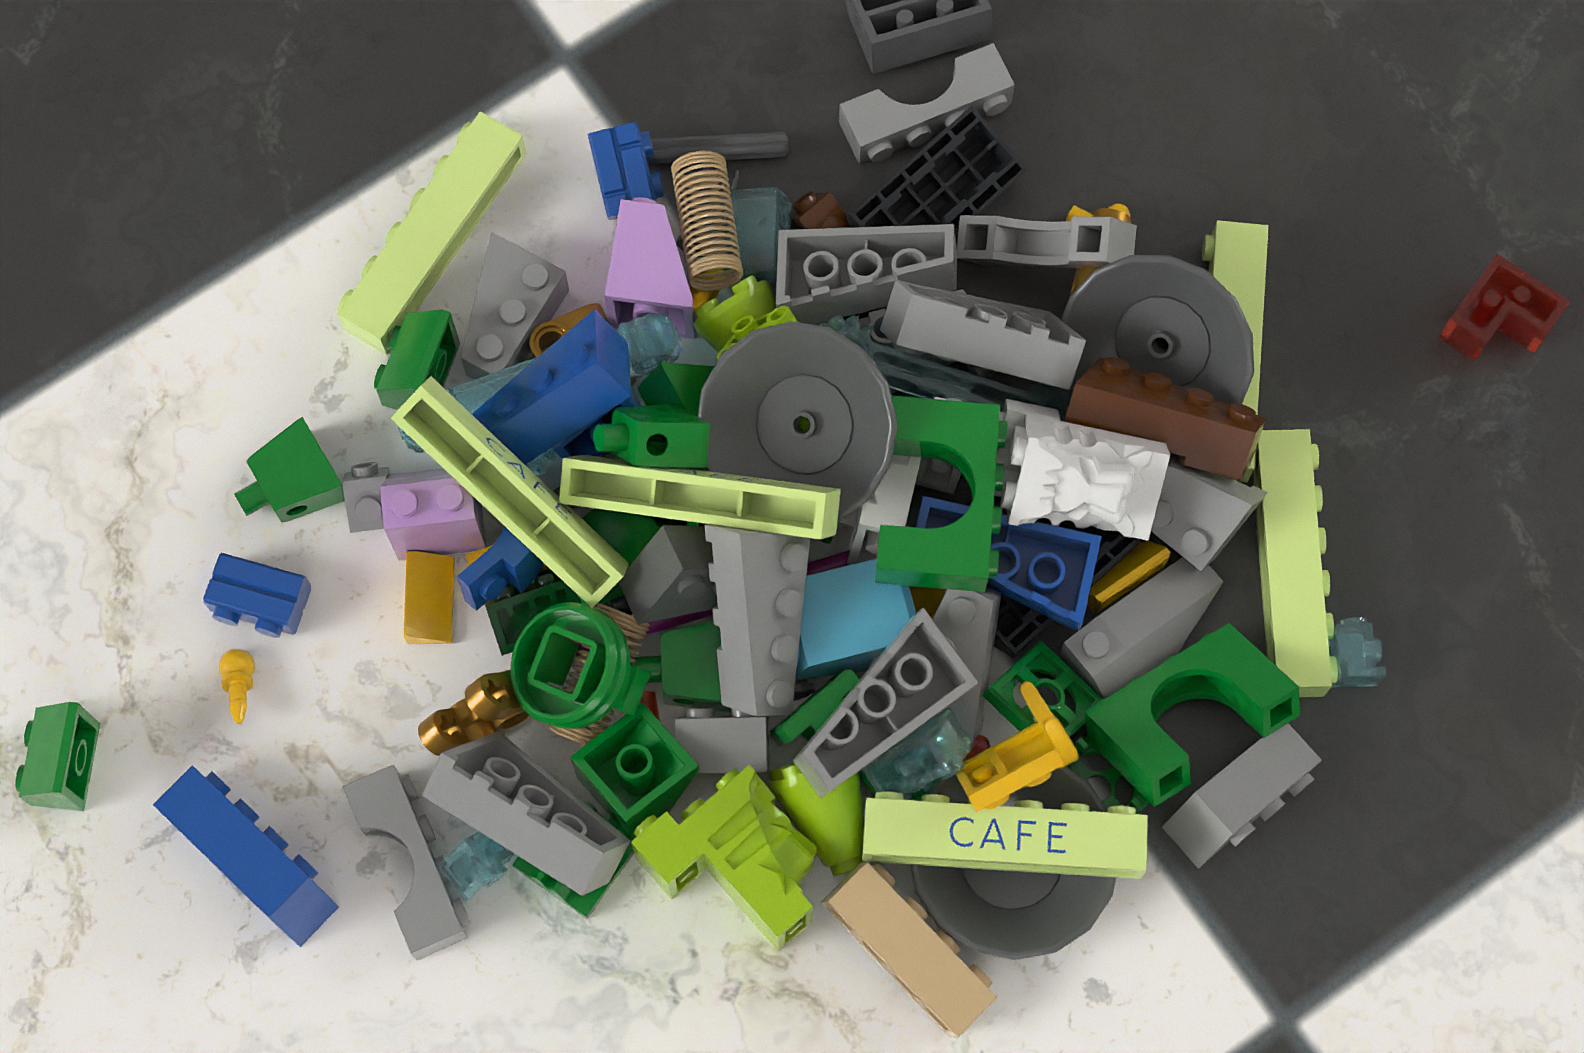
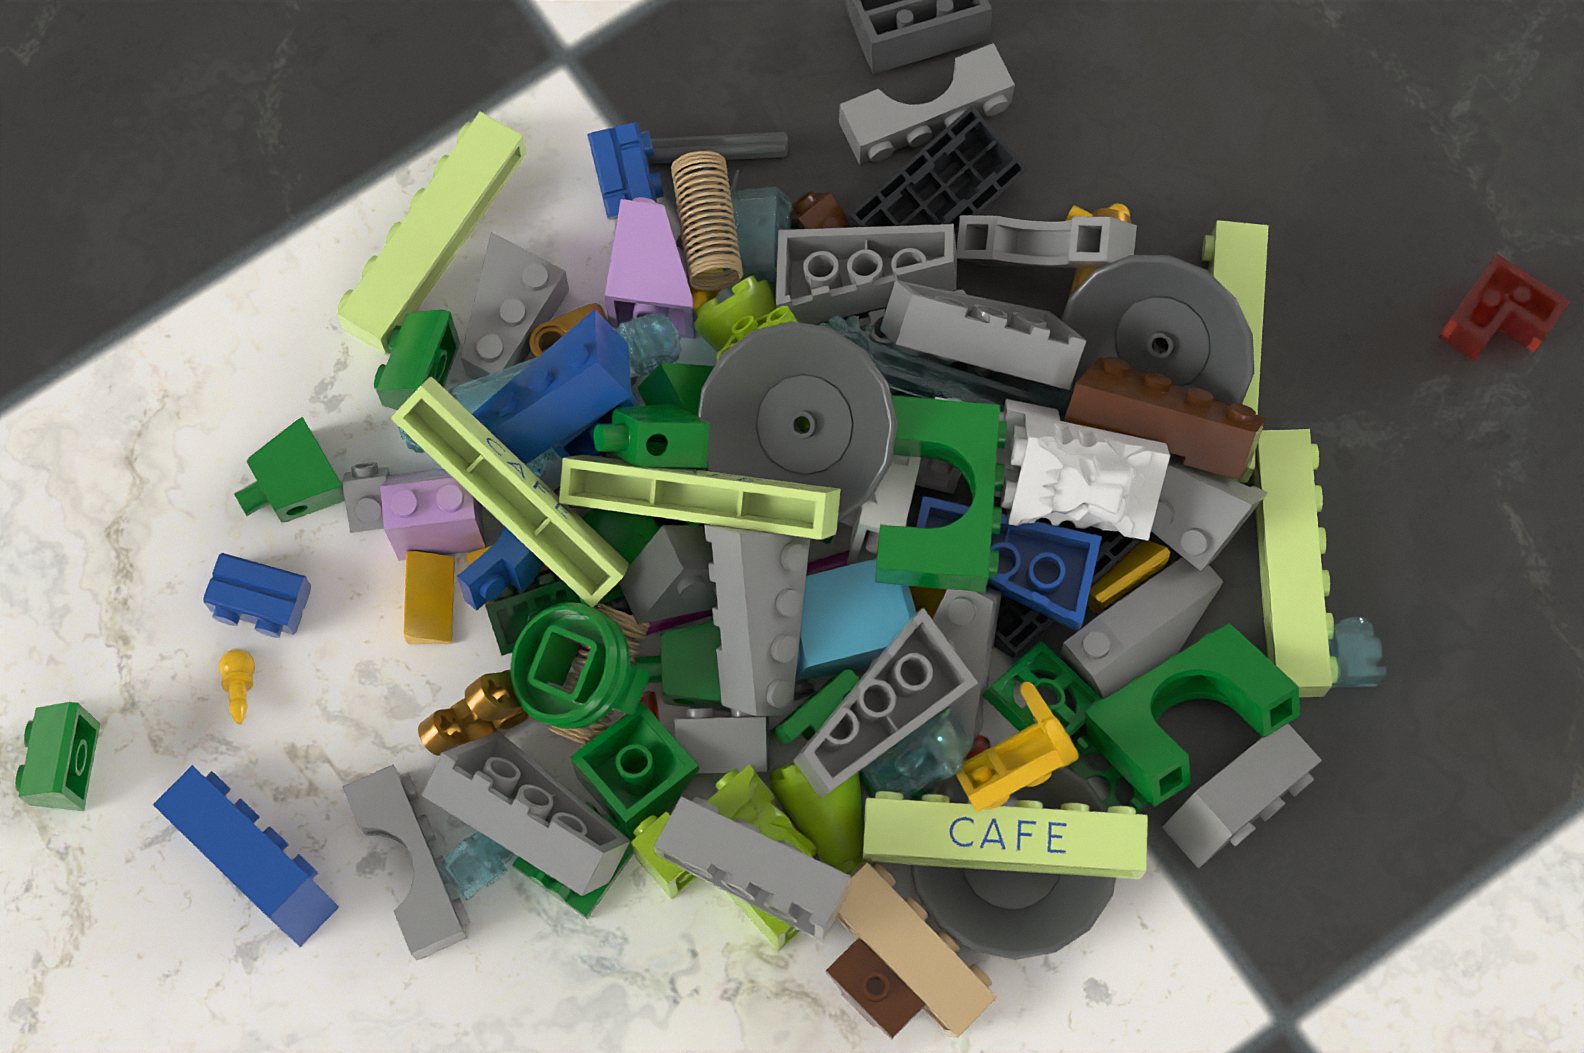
none -> light grey wedge [654,797,851,943]
none -> reddish brown brick [825,938,925,1040]

